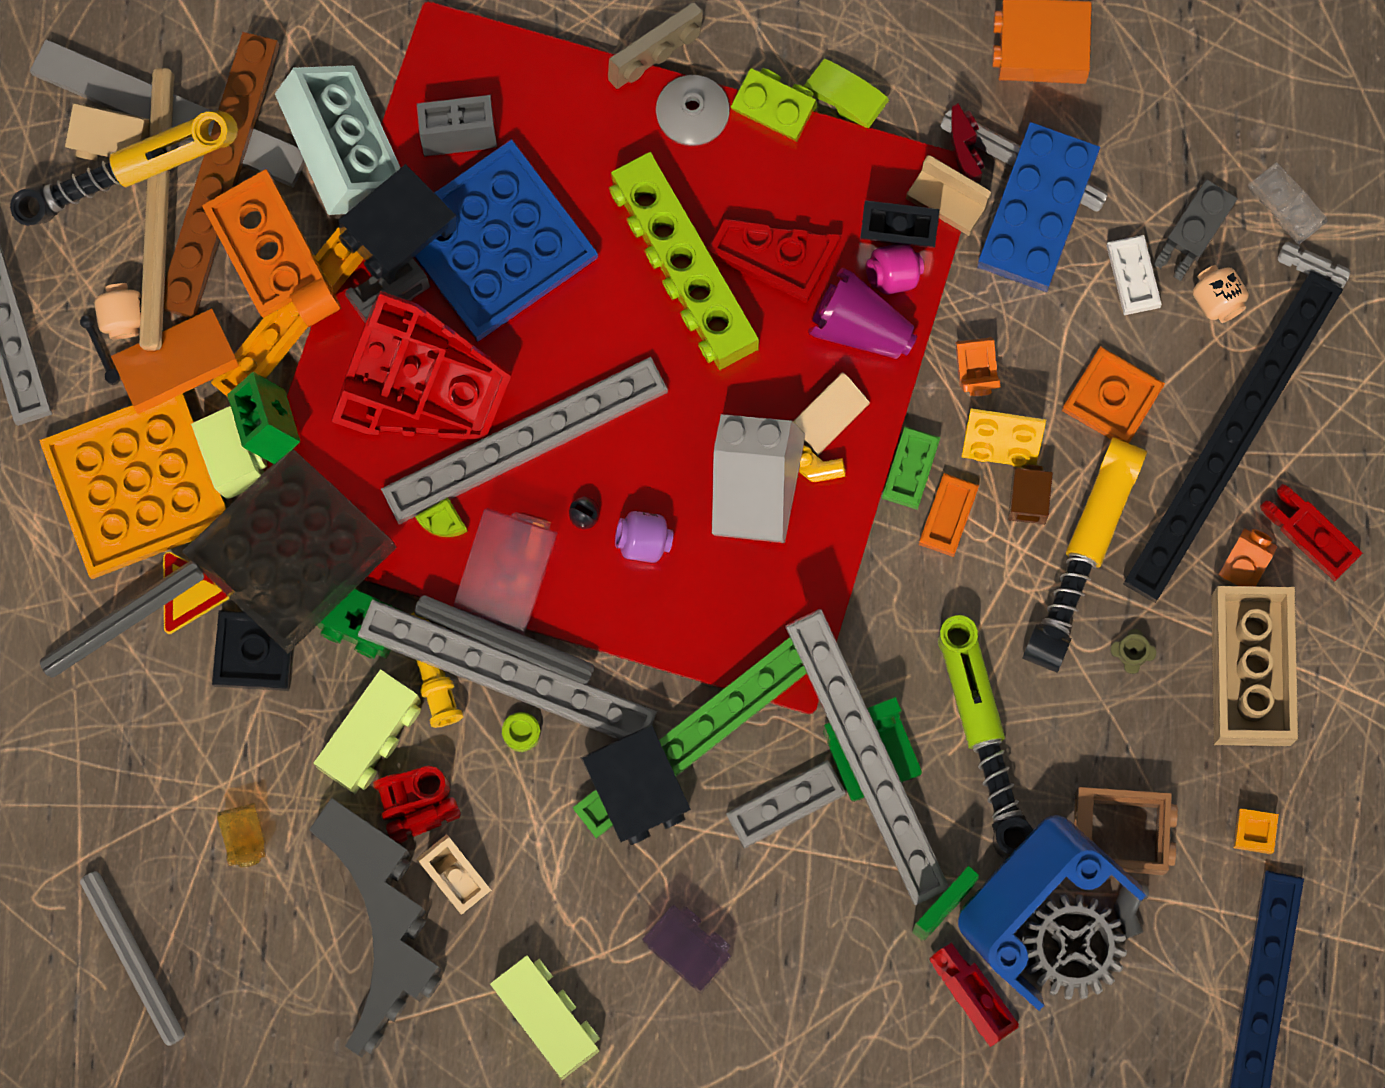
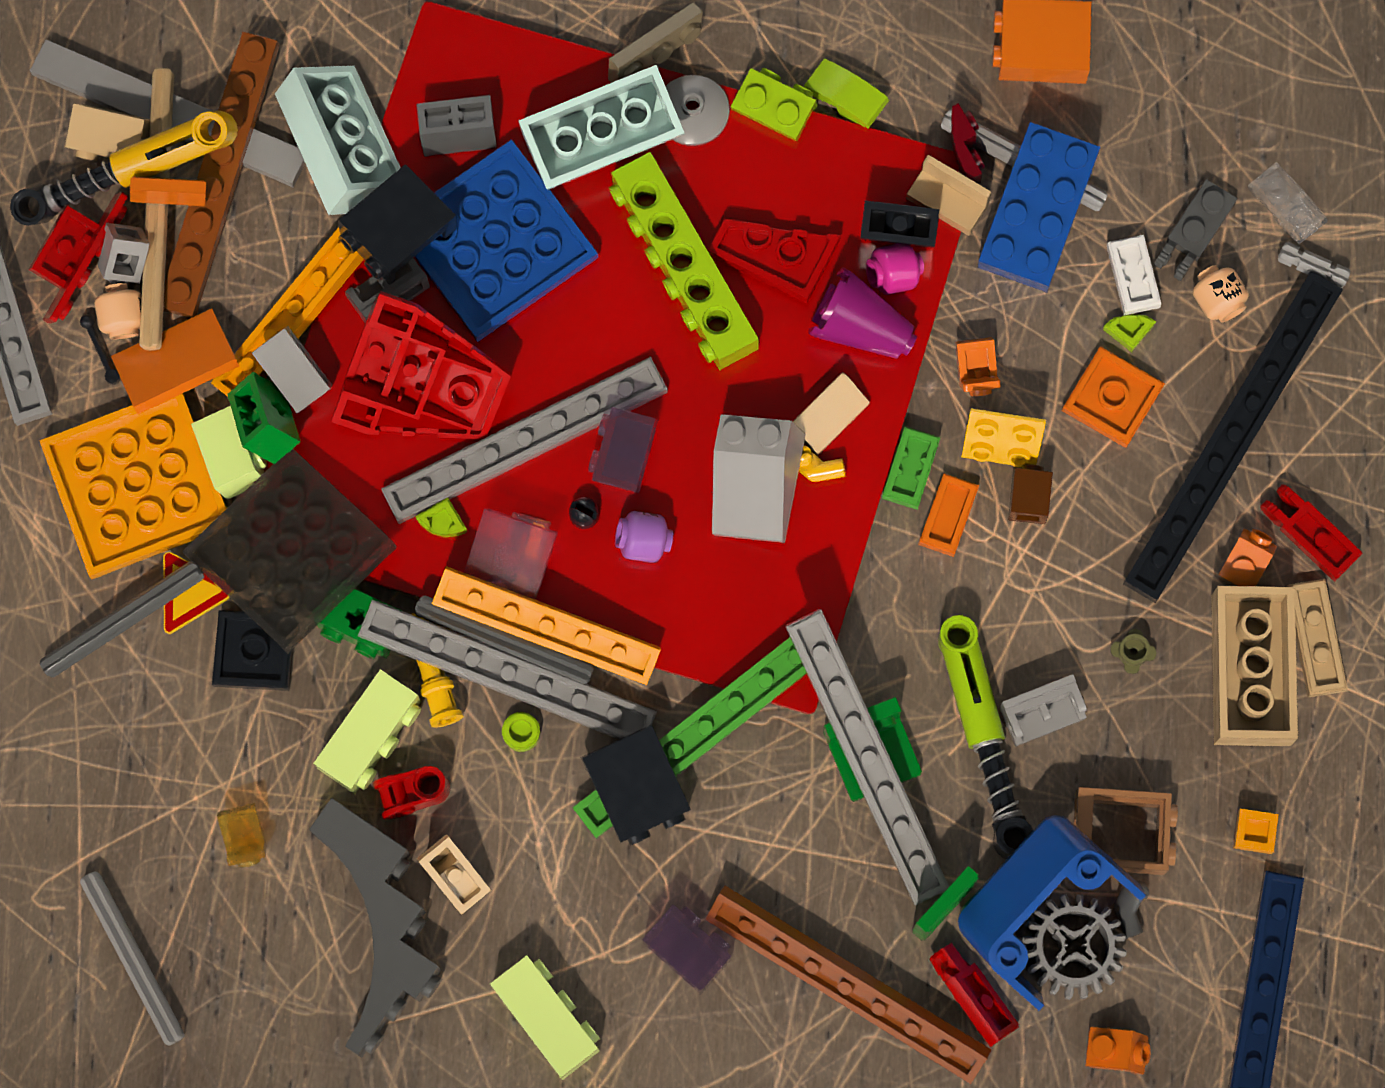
orange hinge [202,169,342,327] -> none
red axle [386,797,461,844] -> none
light grey tile [726,760,846,849] -> none
piece [1022,437,1148,673] -> none
none -> red bracket [28,192,128,324]
none -> light grey brick [98,223,150,284]
none -> orange tile [130,176,206,206]
none -> light grey hinge [252,326,333,413]
none -> light orange plate [432,566,661,685]
none -> light aqua slope [519,65,685,190]
none -> clear purple brick [588,407,659,493]
none -> dark orange plate [705,885,992,1084]
none -> light grey hinge [999,674,1087,747]
none -> orange bracket [1085,1027,1151,1075]
none -> lime tile [1103,314,1156,353]
none -> tan tile [1286,579,1348,697]

